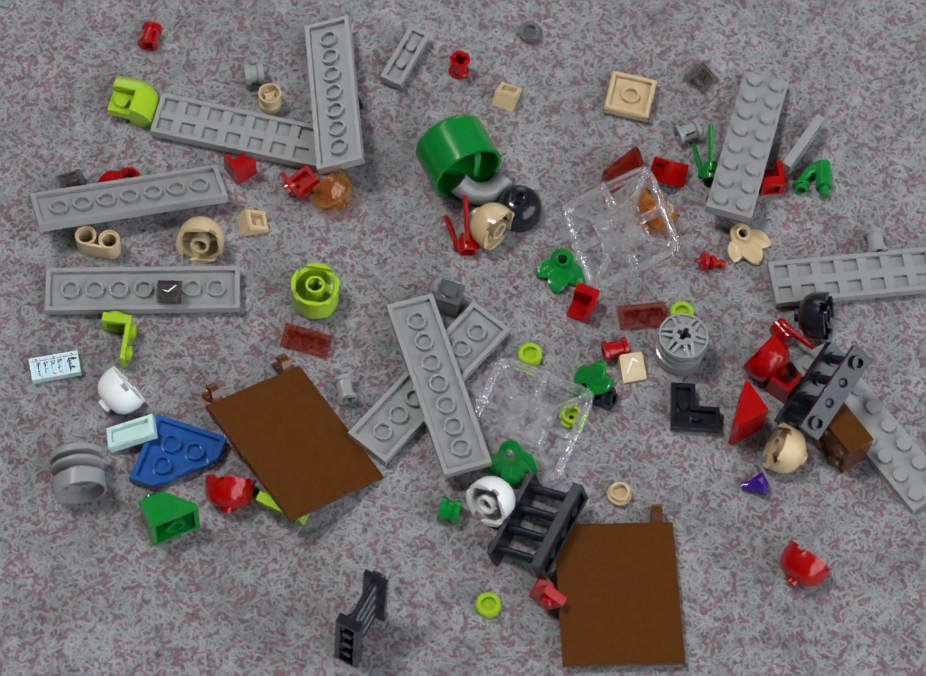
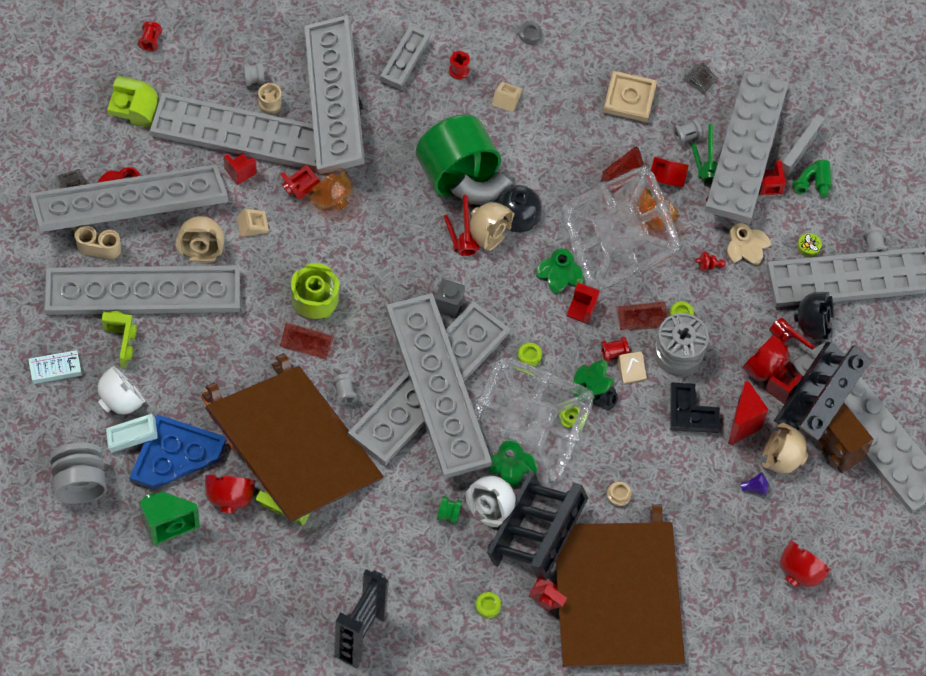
clear smoke slope [156,280,182,304] -> none
none -> lime tile [797,233,822,257]

